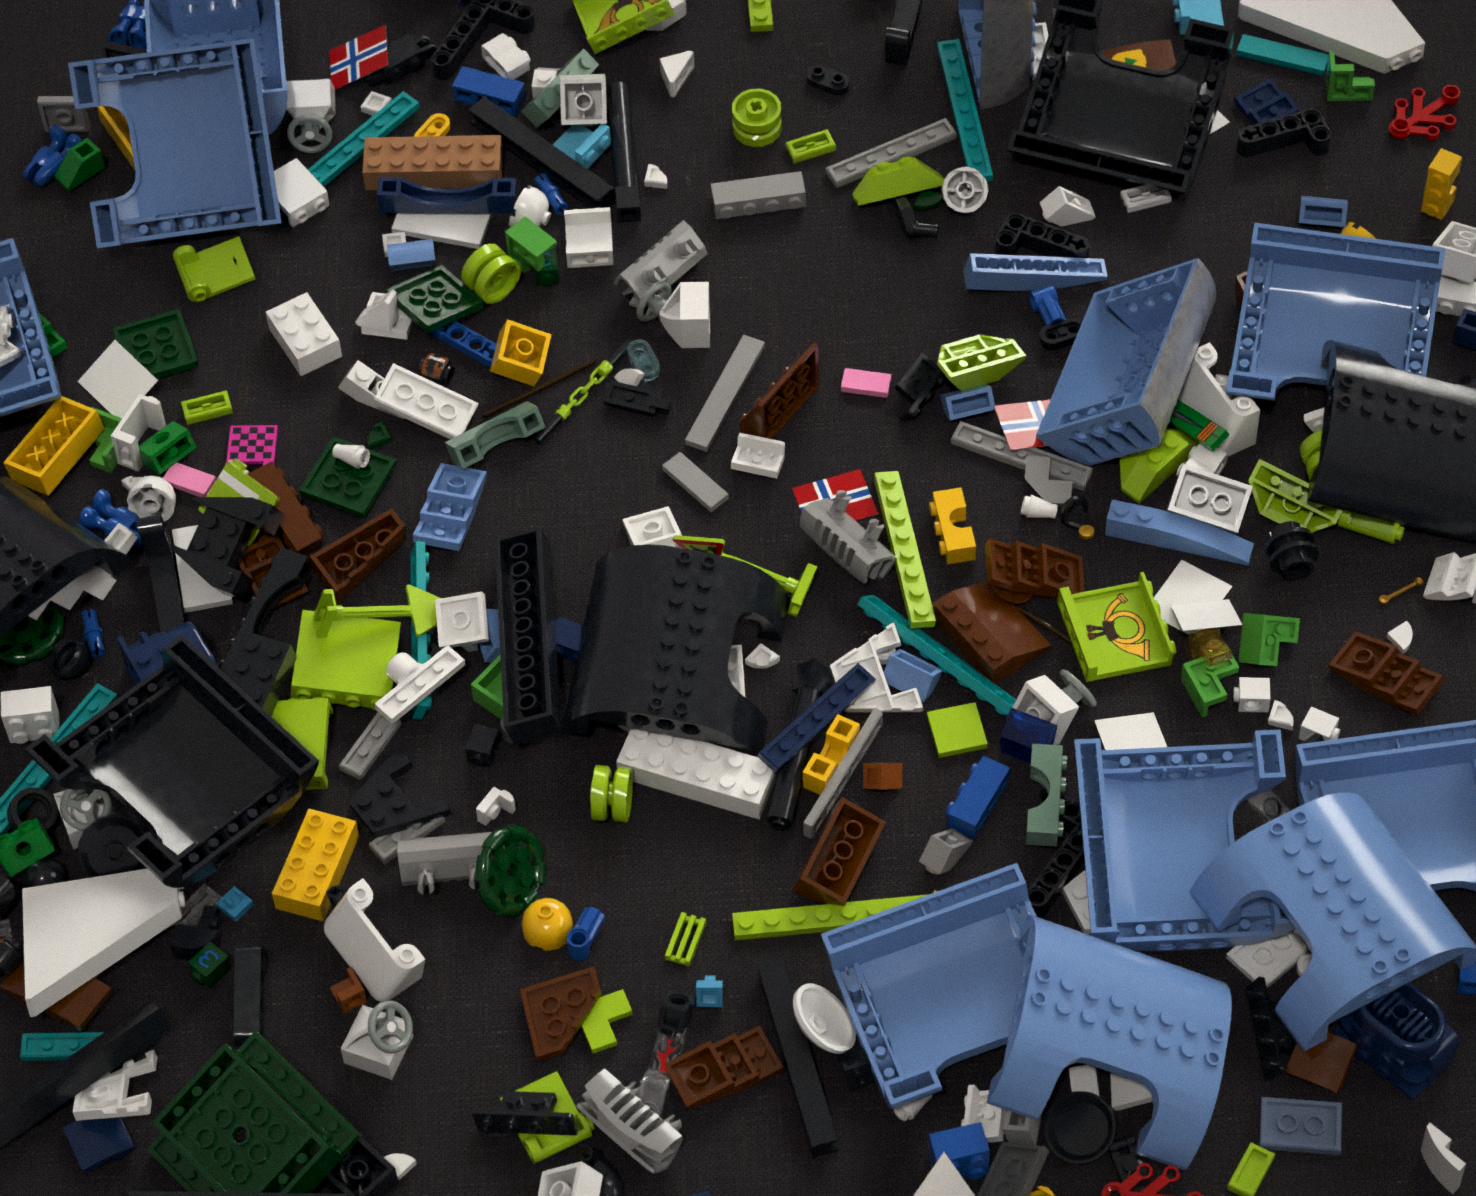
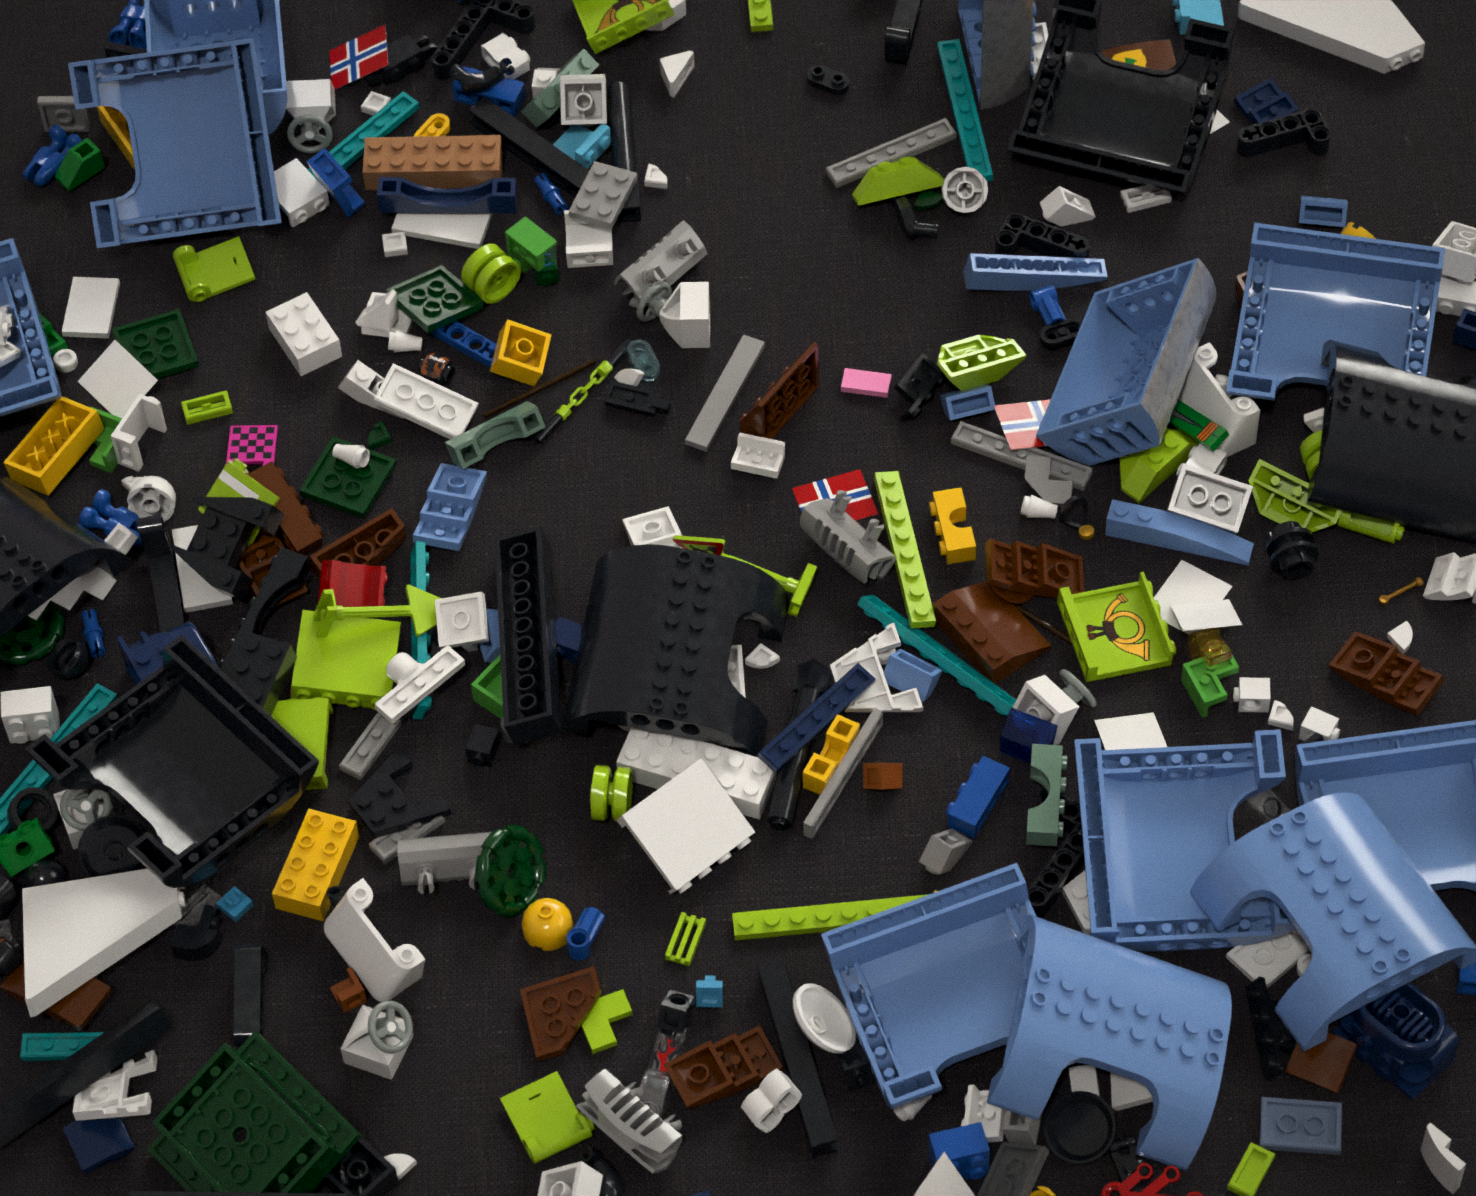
green brick [139,421,197,475] -> none
bright pink tile [163,463,216,497] -> none
dark green brick [188,941,232,989] -> none
medium blue brick [387,239,436,272] -> none
black bracket [472,1091,578,1136] -> none
white bracket [476,787,516,826] -> none
white cylinder [509,185,551,227] -> none
light grey tile [662,452,729,512] -> none
light grey brick [711,171,806,219] -> none
lime wheel [732,89,782,147] -> none
lime tile [785,129,836,163] -> none
reddish brown slope [792,797,886,906] -> none
lime tile [927,702,988,758] -> none
teal tile [1236,34,1329,76] -> none
bright green panel [1239,613,1300,666] -> none
bright green panel [1325,51,1375,101] -> none
red plant [1389,85,1461,141] -> none
yellow arch [1421,148,1462,220] -> none
none -> white tile [53,349,78,373]
none -> white tile [62,277,120,339]
none -> blue panel [307,148,365,217]
none -> red panel [318,560,387,607]
none -> white cone [388,330,422,353]
none -> black arm [449,58,515,94]
none -> light grey plate [568,161,637,229]
none -> white panel [617,758,755,894]
none -> white brick [741,1069,802,1133]

